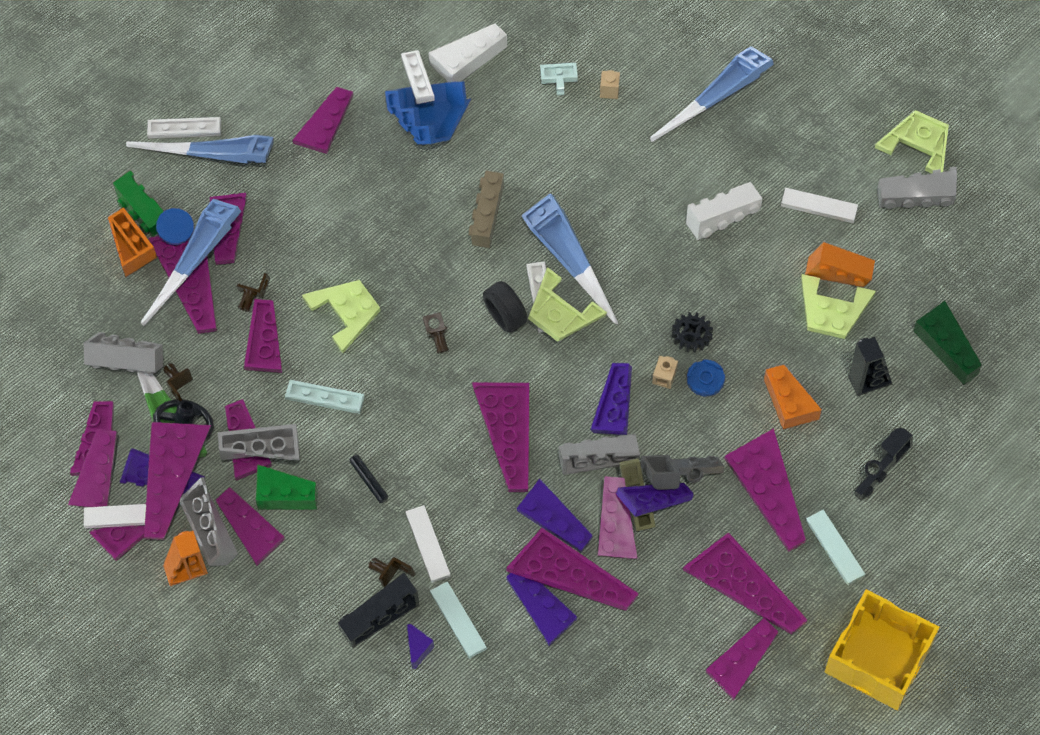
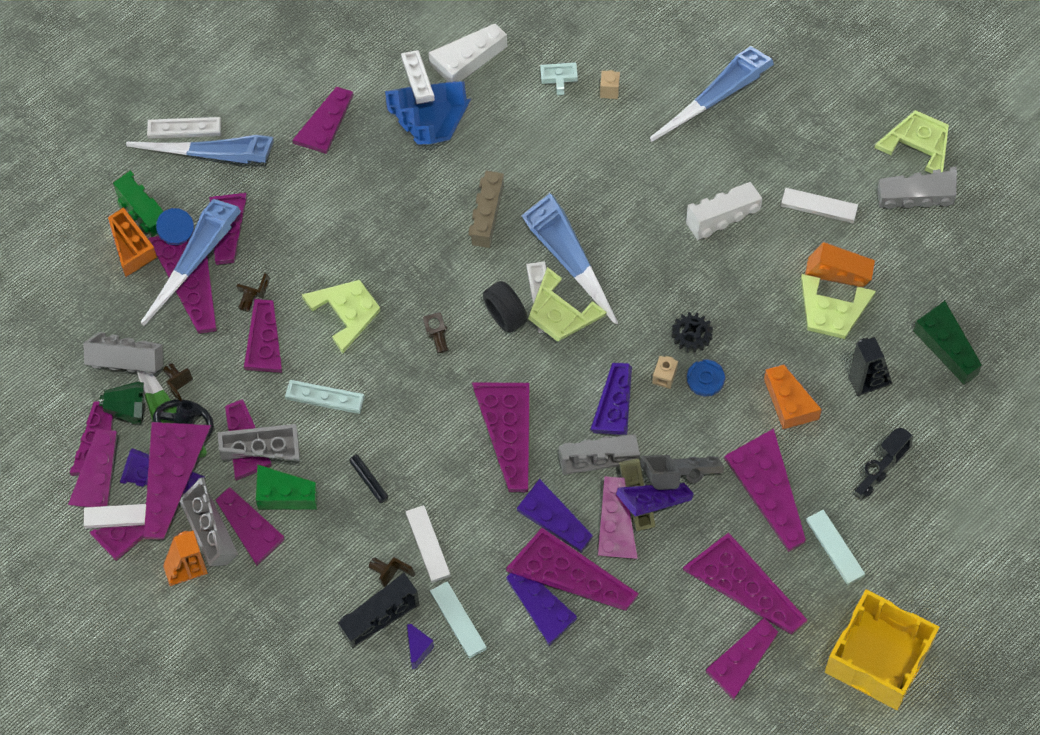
none -> dark green cone [99,382,144,424]

